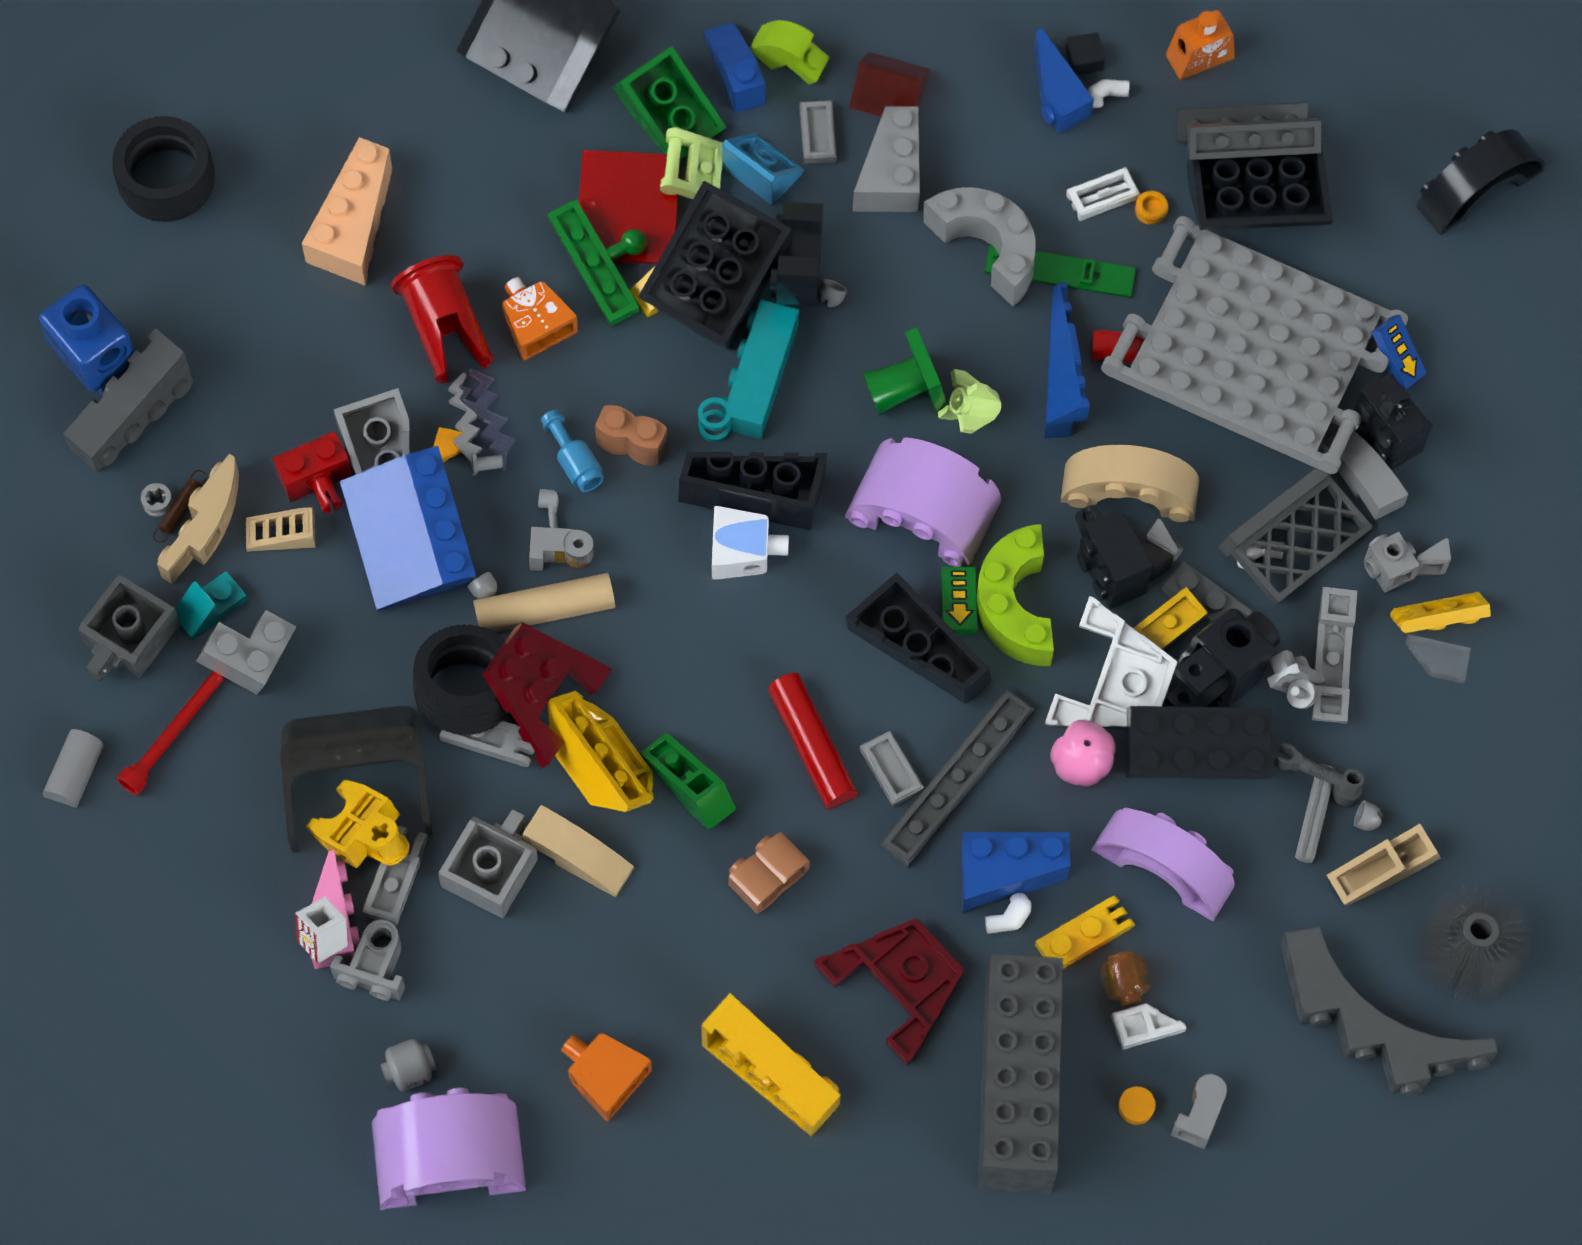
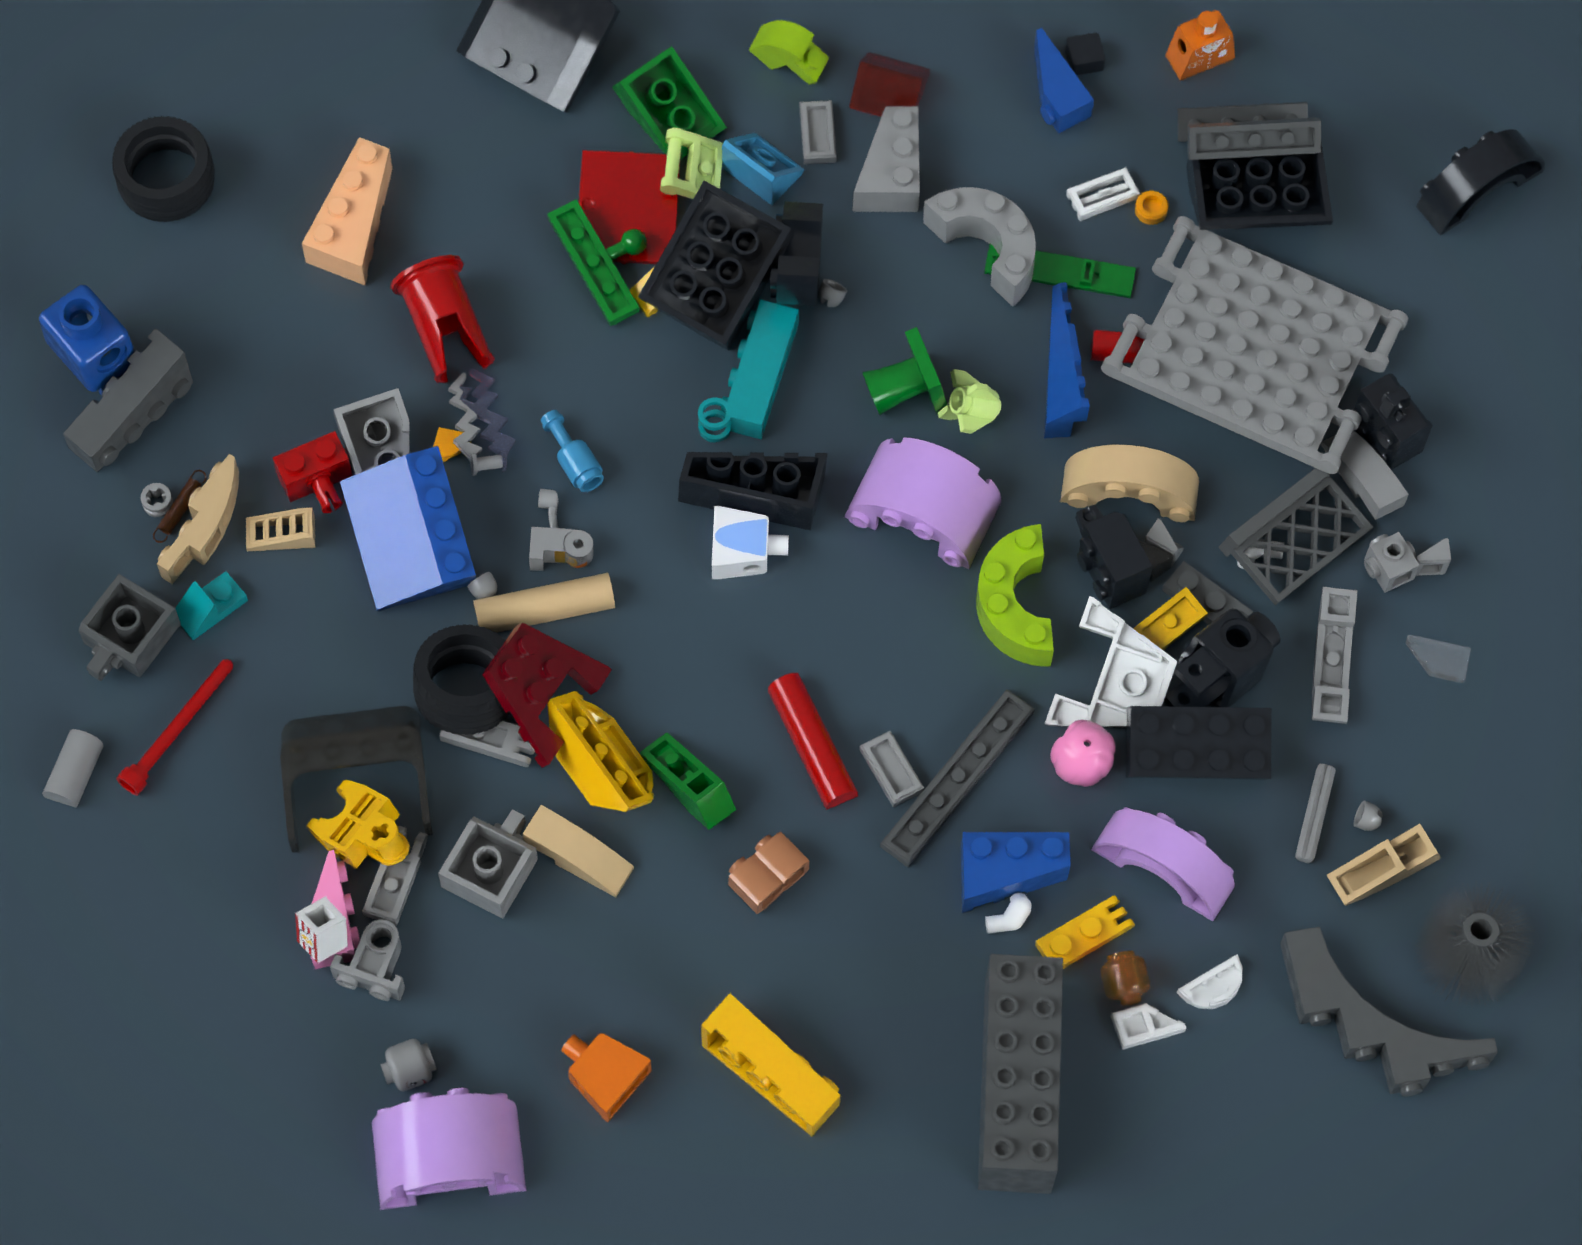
light grey brick [196,610,296,695] -> none
orange torso [502,277,578,361] -> none
nougat brick [595,405,668,466] -> none
blue slope [703,22,766,113] -> none
dark red wing [814,918,965,1066] -> none
black wedge [845,572,992,704] -> none
green tile [941,567,977,634] -> none
white arm [1087,79,1129,108] -> none
light orange tile [1118,1086,1156,1125] -> none
light grey leg [1171,1074,1227,1149] -> none
light grey hips [1267,650,1326,709] -> none
dark grey brick [1274,743,1364,807] -> none
blue tile [1372,315,1427,390] -> none
yellow hinge [1390,591,1491,633] -> none
none -> white tile [1177,954,1243,1009]

